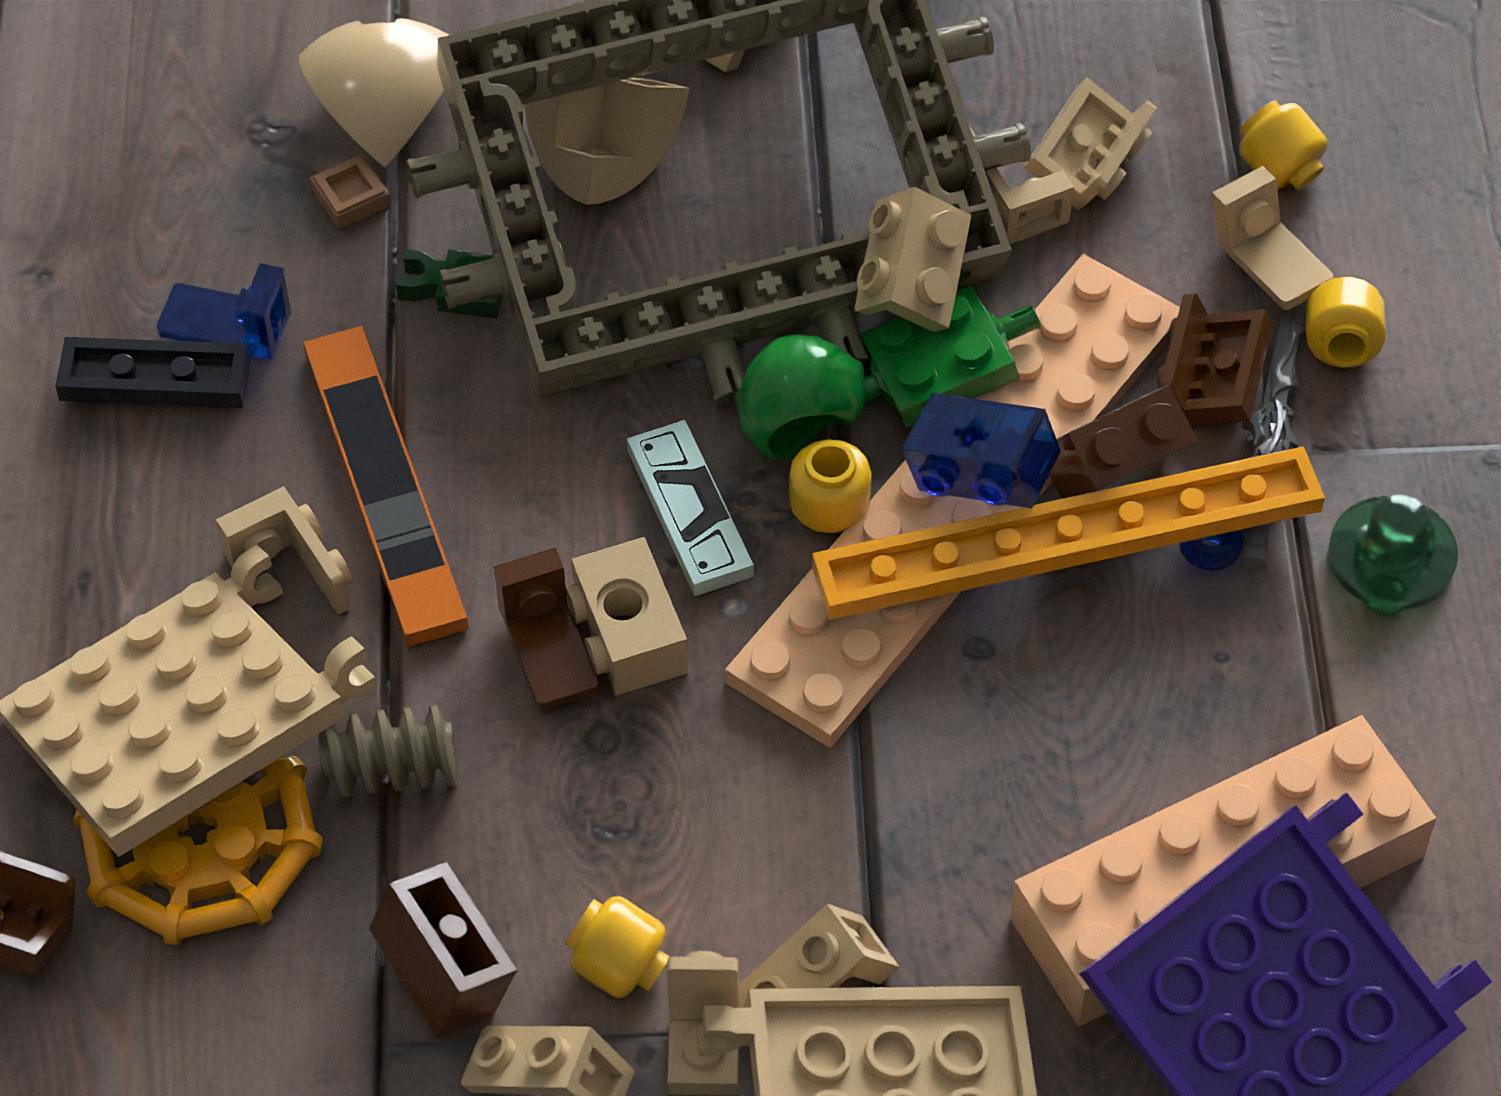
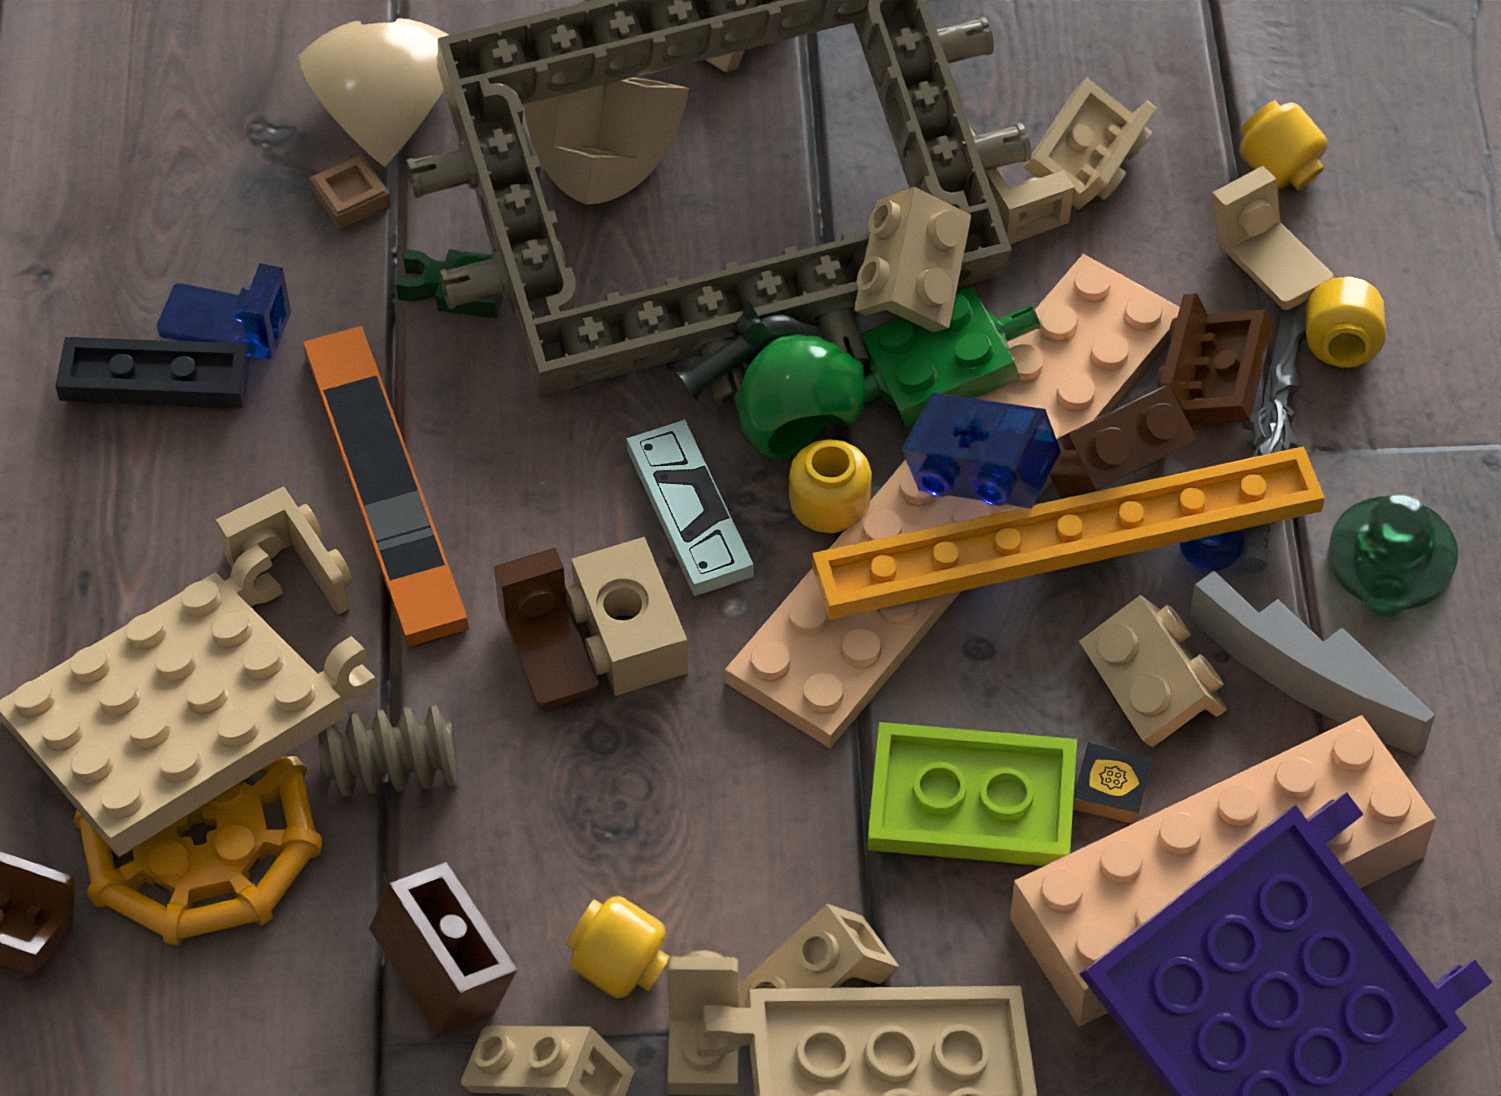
none -> pearl dark grey piece [675,299,826,402]
none -> lime plate [867,722,1077,866]
none -> tile [1073,743,1153,824]
none -> tan bracket [1079,595,1228,748]
none -> light grey slope [1189,571,1435,755]

